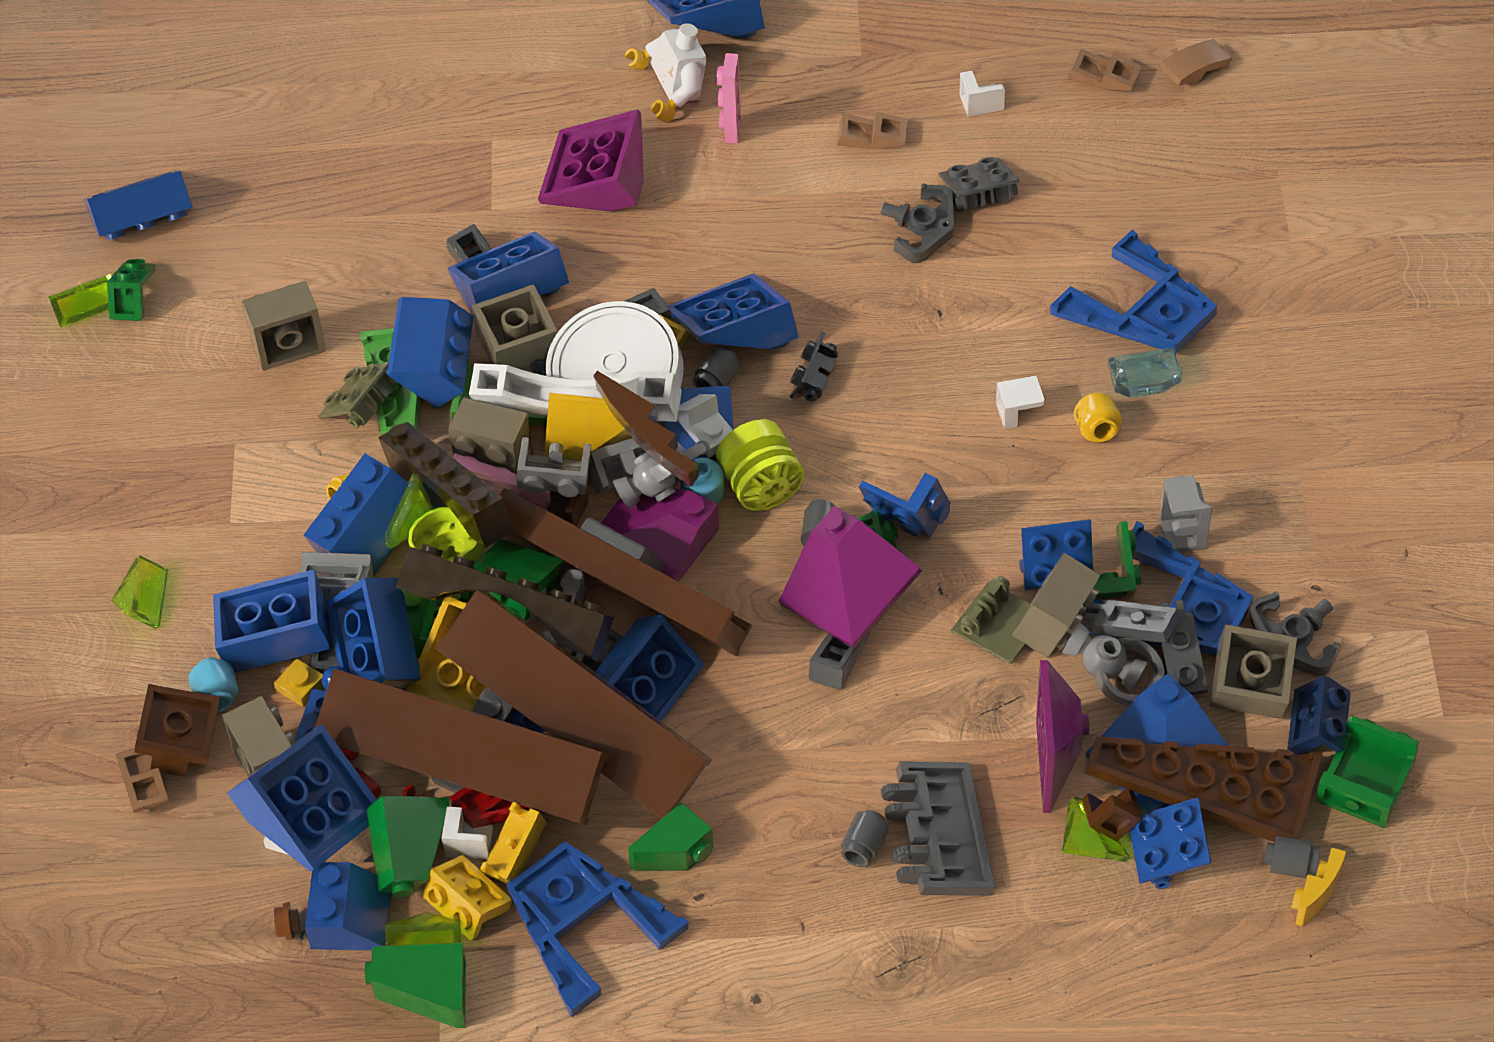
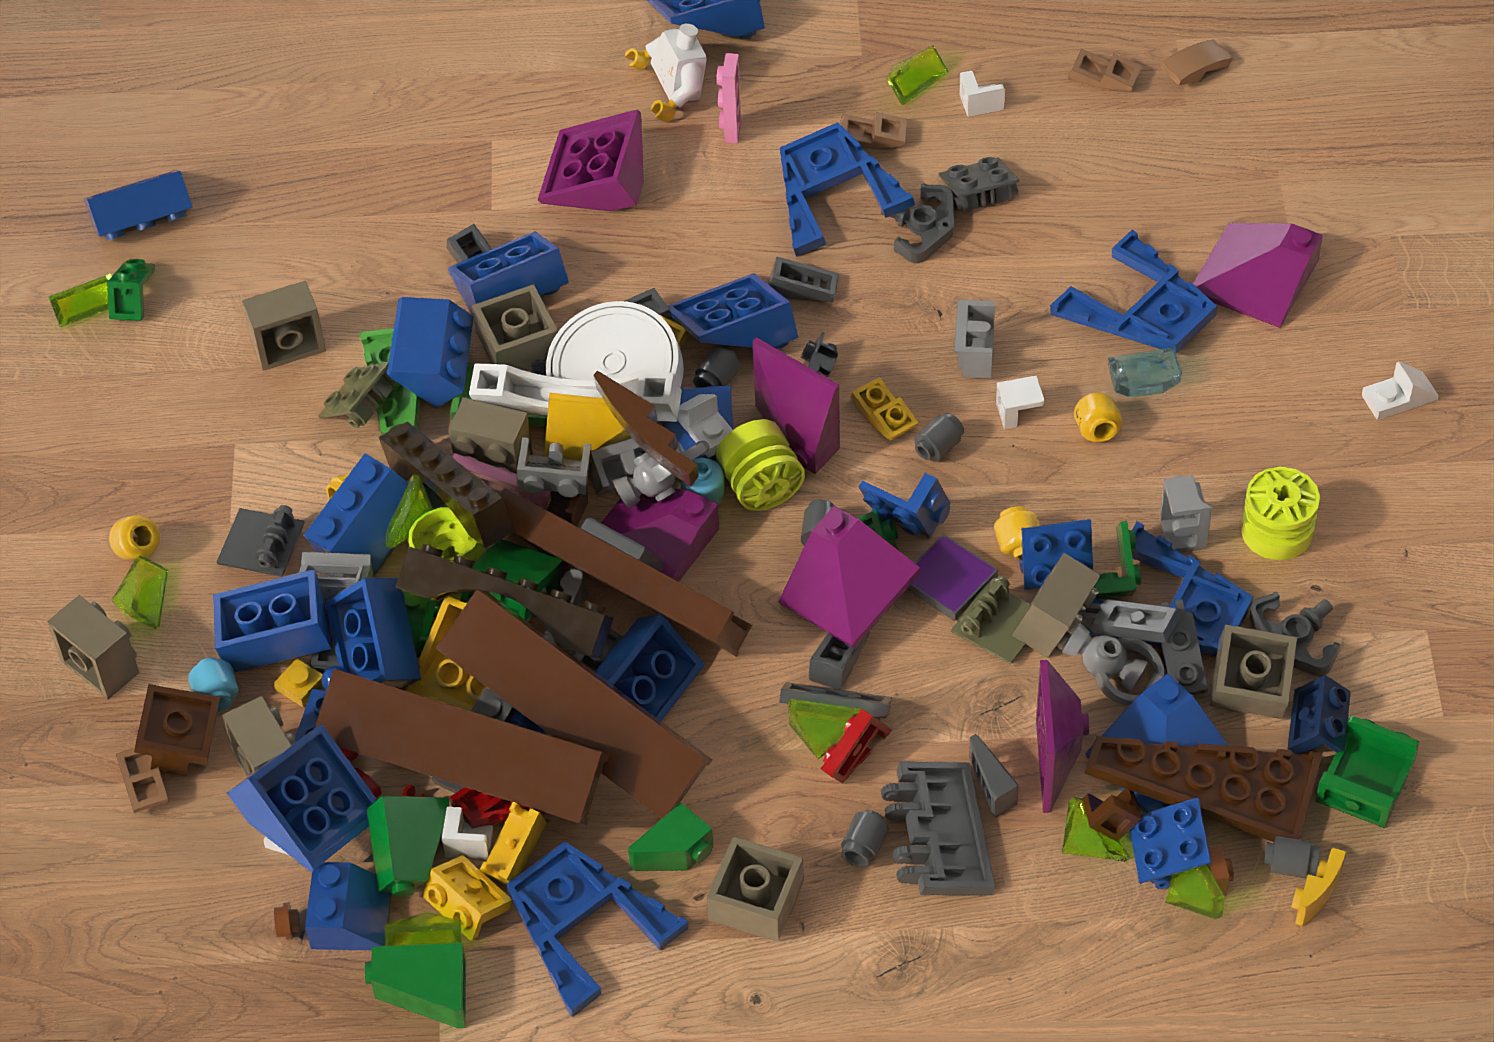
none -> dark tan brick [47,595,139,699]
none -> yellow head [109,514,160,561]
none -> dark grey hinge [217,505,305,577]
none -> dark tan brick [707,836,804,942]
none -> magenta slope [752,337,840,474]
none -> dark grey slope [768,257,839,302]
none -> dark grey plate [779,682,892,721]
none -> blue wing [780,122,915,257]
none -> clear neon green slope [788,699,861,759]
none -> red wing [821,709,892,783]
none -> yellow slope [850,377,919,441]
none -> clear neon green slope [886,45,949,105]
none -> dark purple tile [907,534,998,621]
none -> dark grey brick [914,413,964,462]
none -> light grey window [954,300,995,378]
none -> dark grey slope [969,734,1018,817]
none -> yellow head [994,506,1040,560]
none -> clear neon green slope [1165,865,1225,919]
none -> magenta slope [1193,223,1323,328]
none -> dark orange plate [1203,845,1234,898]
none -> neon yellow wheel [1241,467,1320,561]
none -> white slope [1362,361,1439,420]

